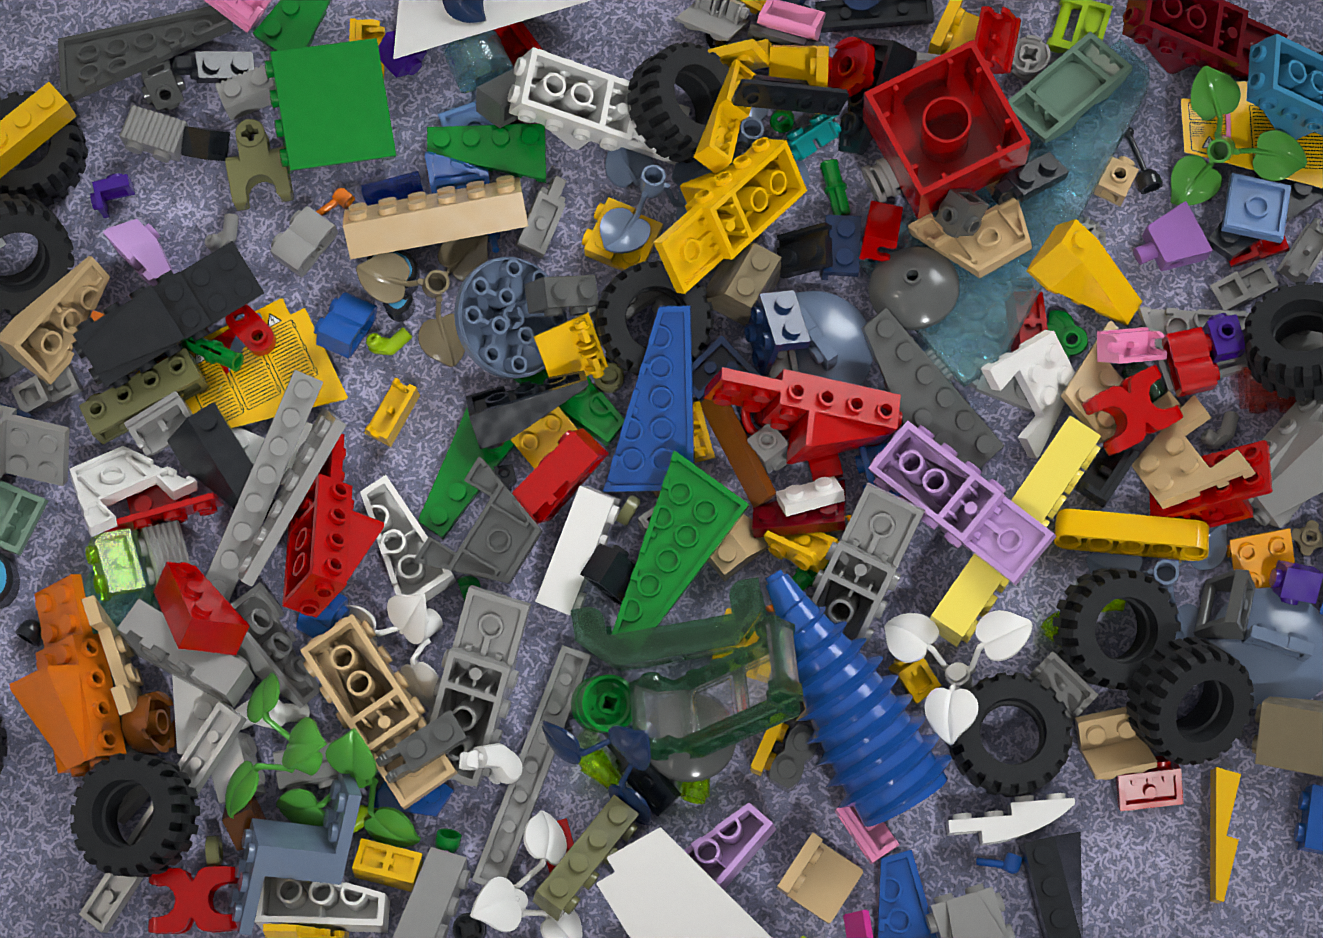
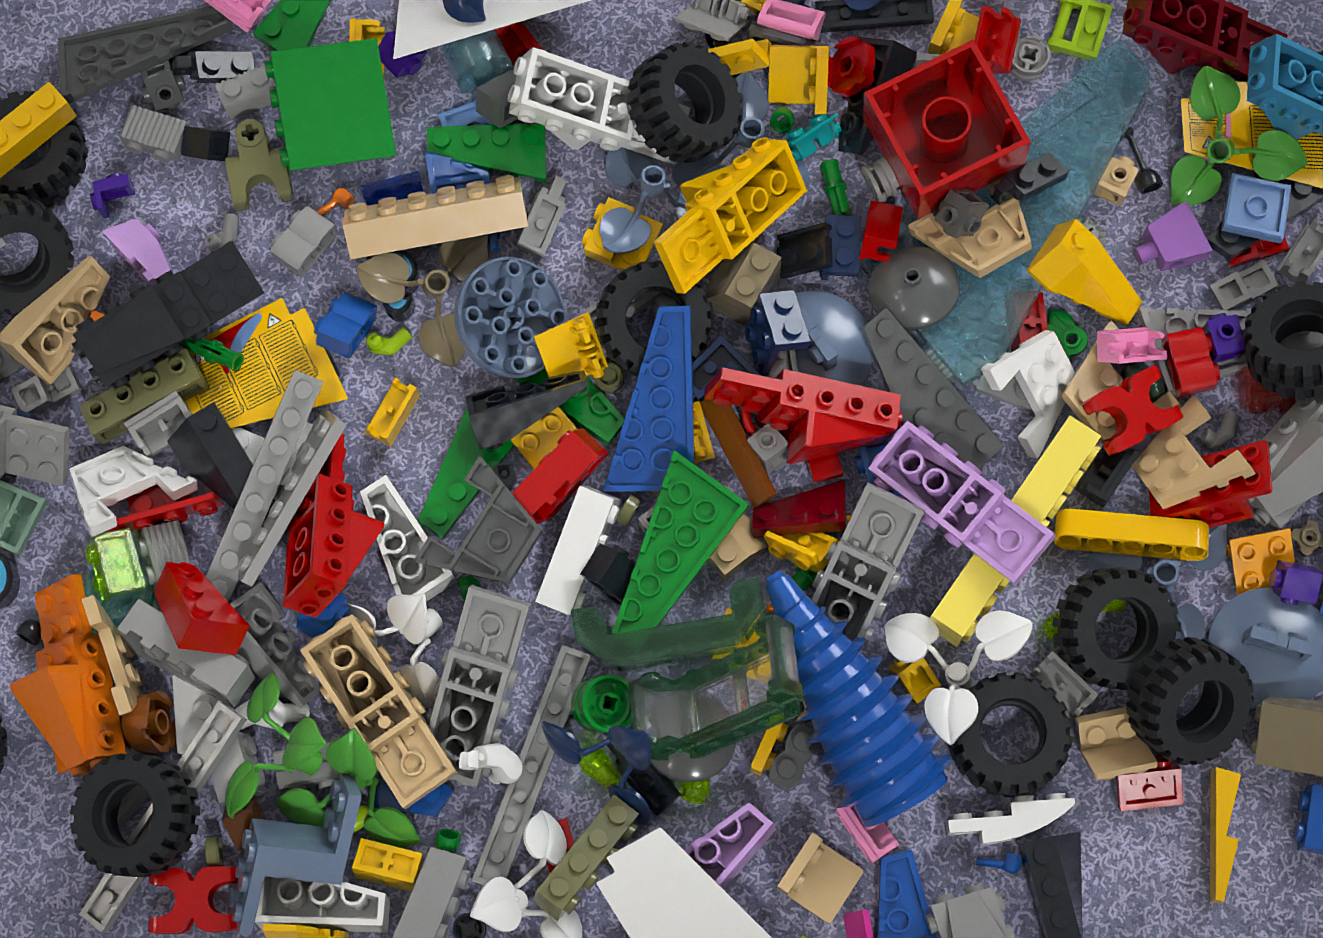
red plate [225,304,276,356] -> none
dark grey hinge [375,710,468,784] -> none
dark grey brick [525,275,599,317] -> none
yellow slope [694,59,756,174] -> none
black bracket [732,75,849,115] -> none
white plate [776,476,845,517] -> none
sand green slope [1008,31,1133,143] -> none
dark grey tile [1194,569,1256,640] -> none

